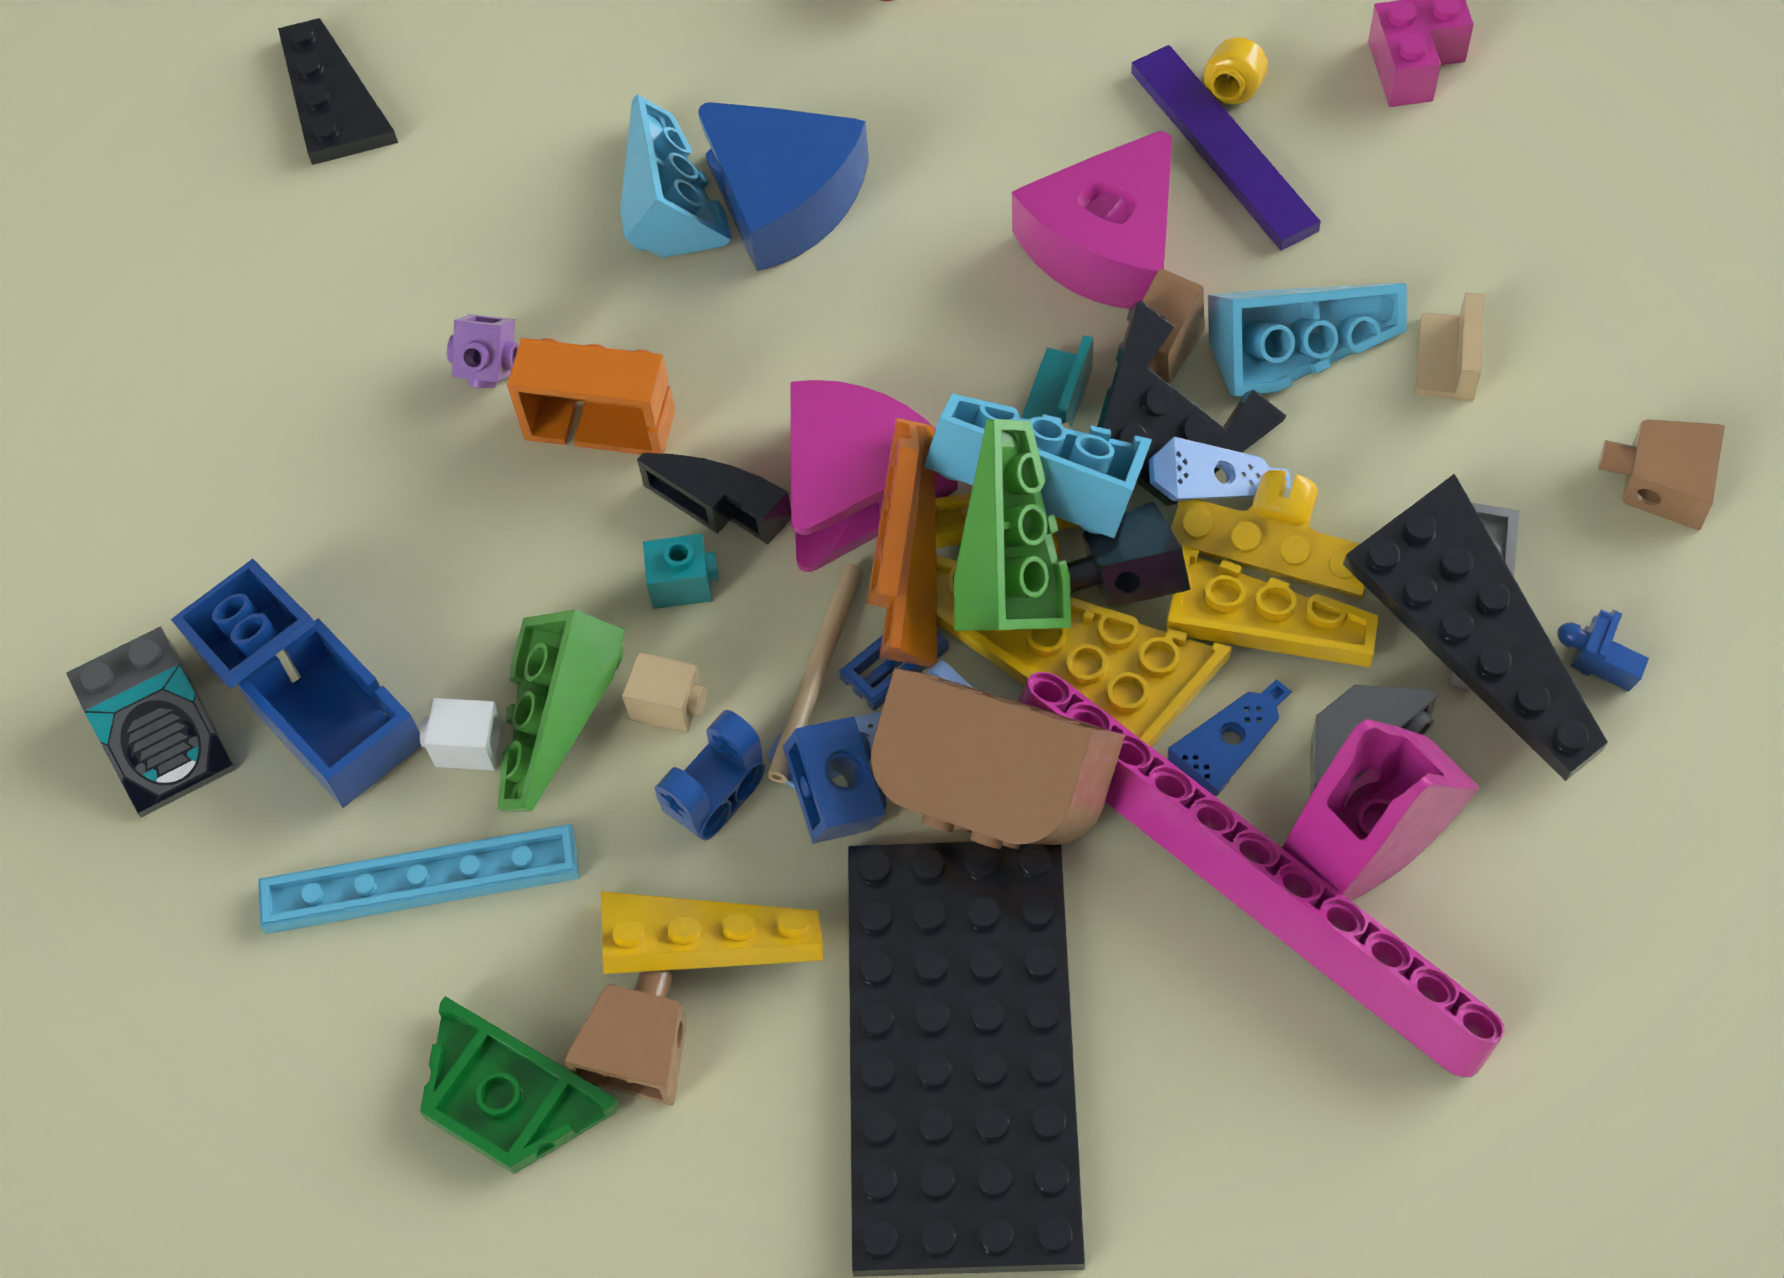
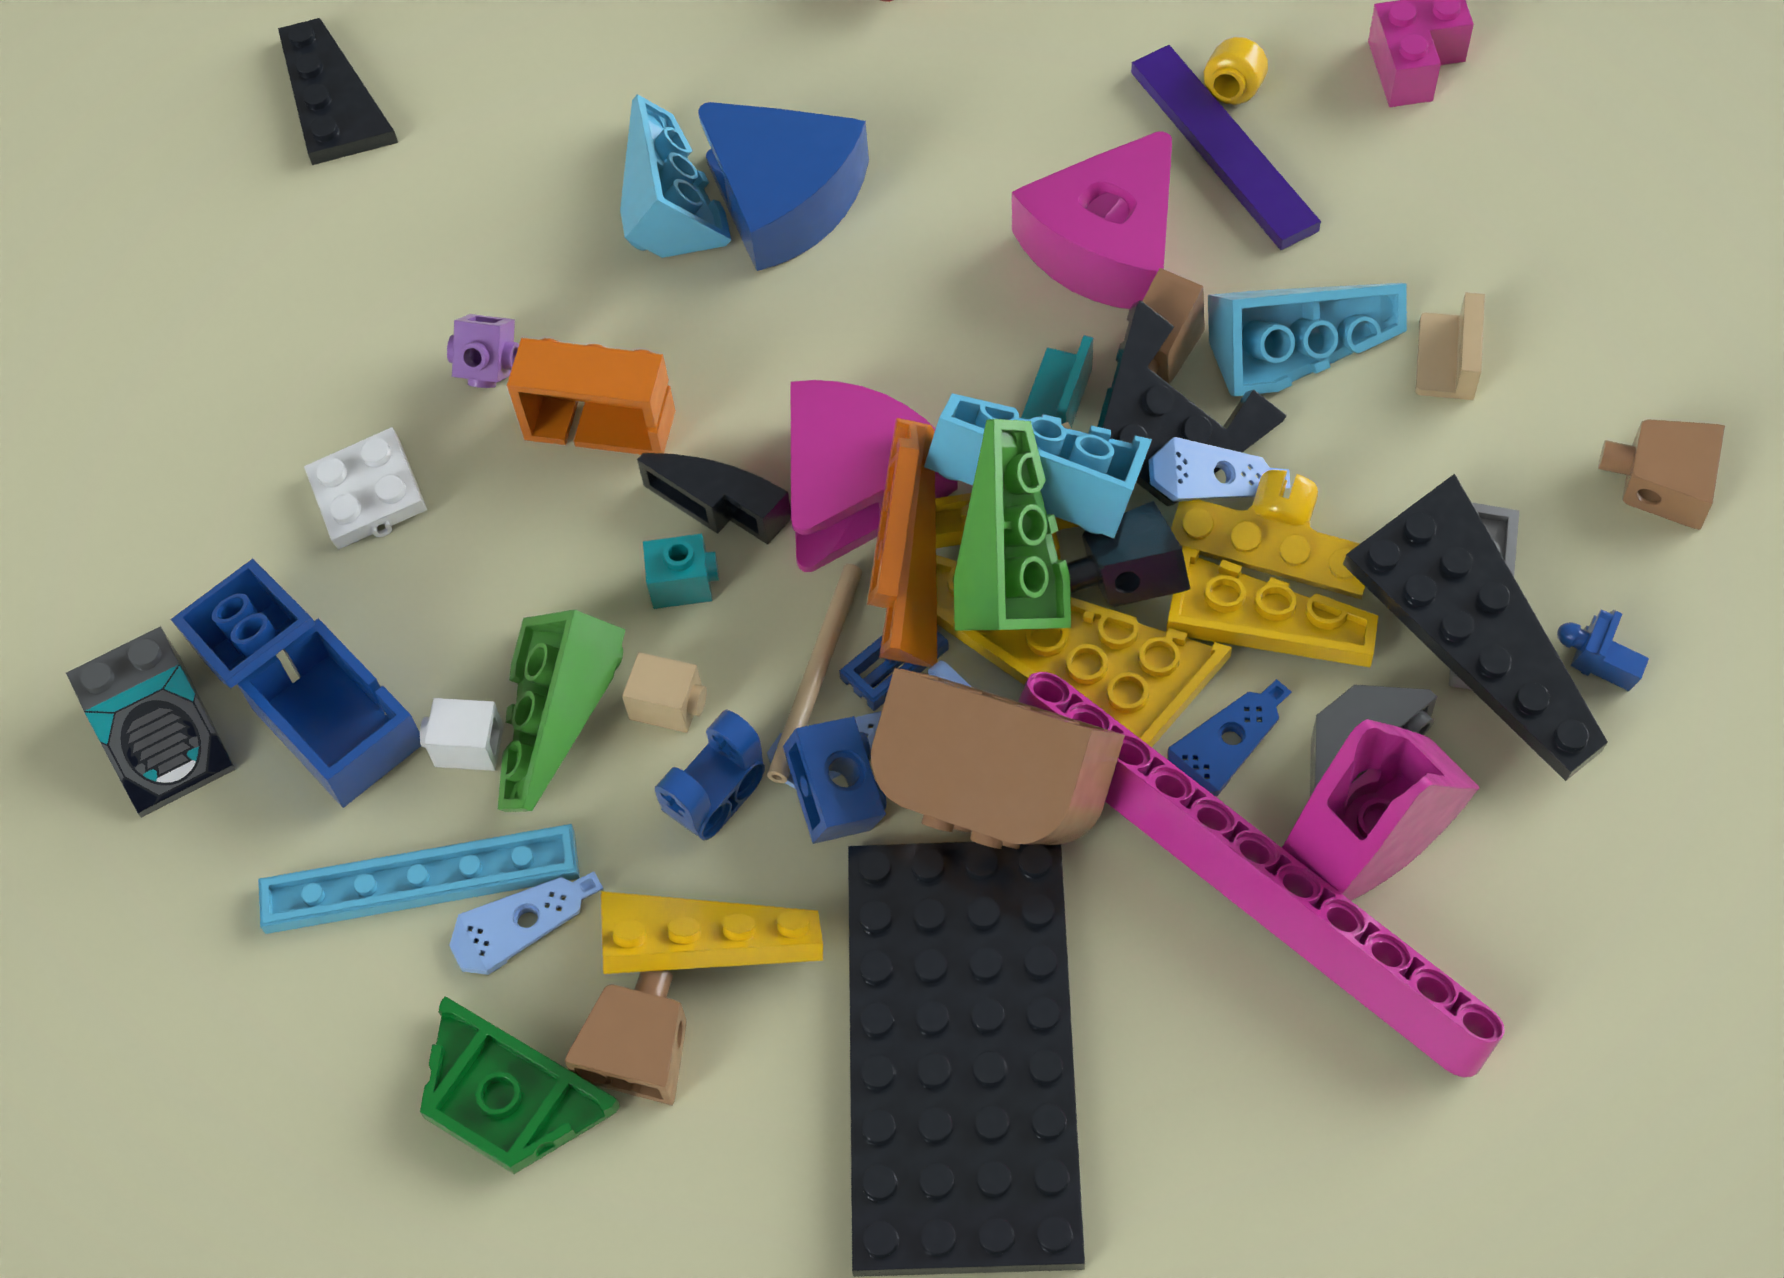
none -> white plate [304,427,427,550]
none -> light blue piece [449,872,603,975]

